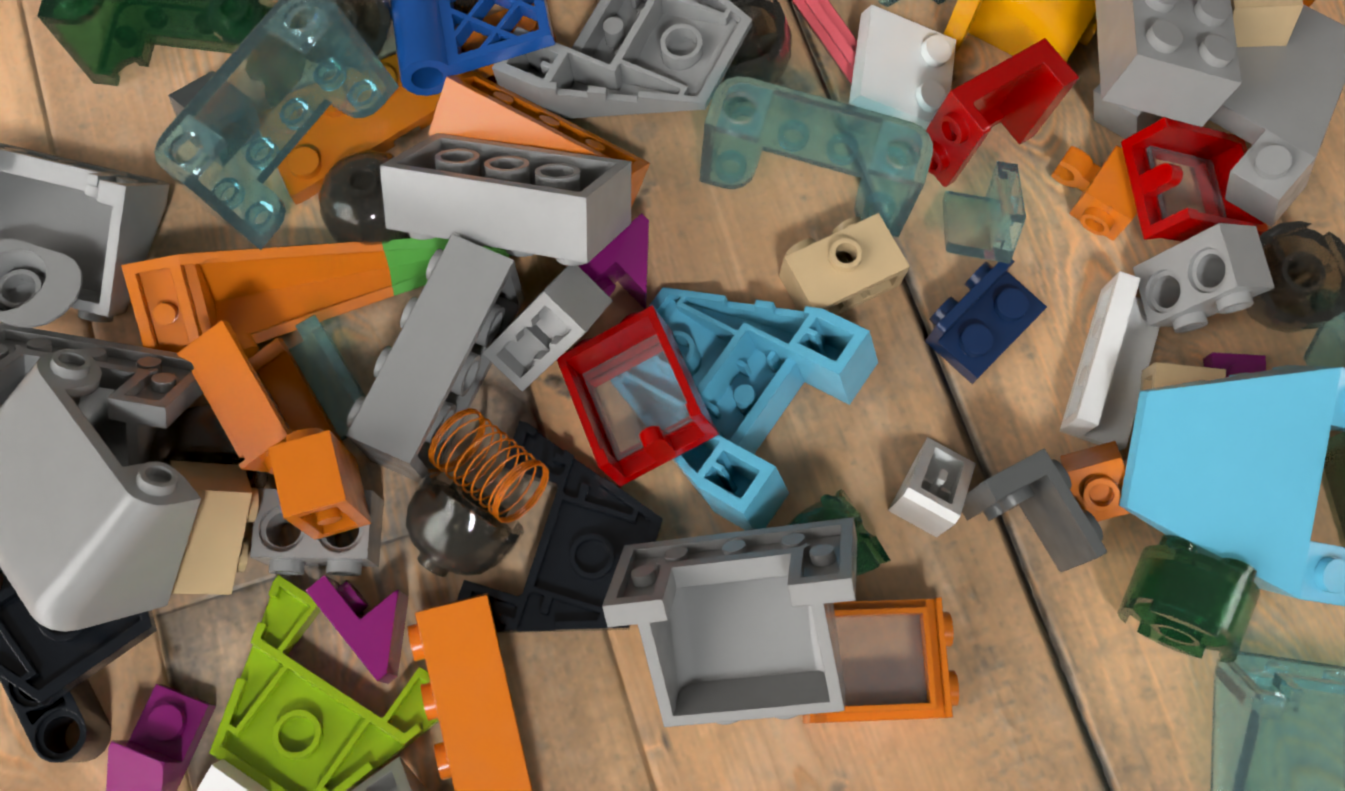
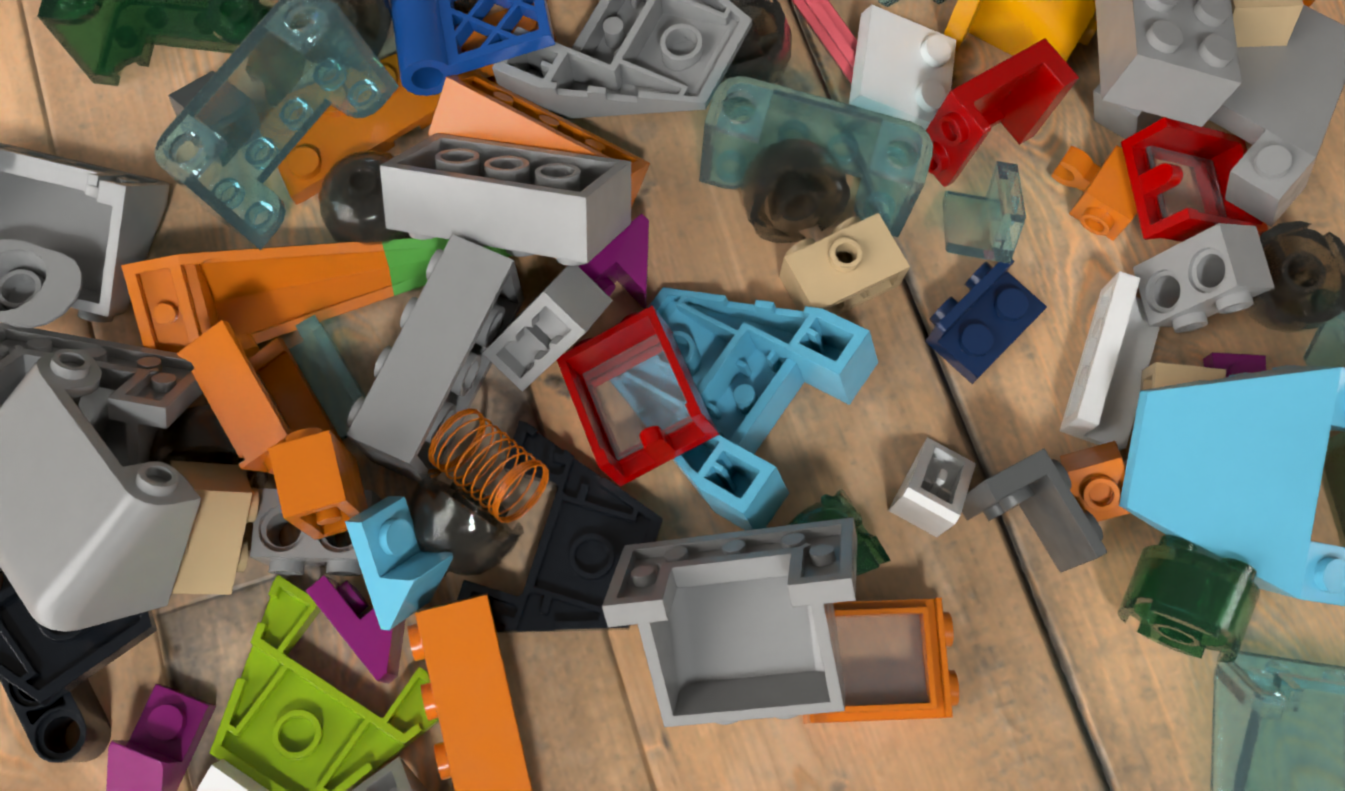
none -> medium azure slope [345,496,453,631]
none -> clear smoke cylinder [741,138,851,243]

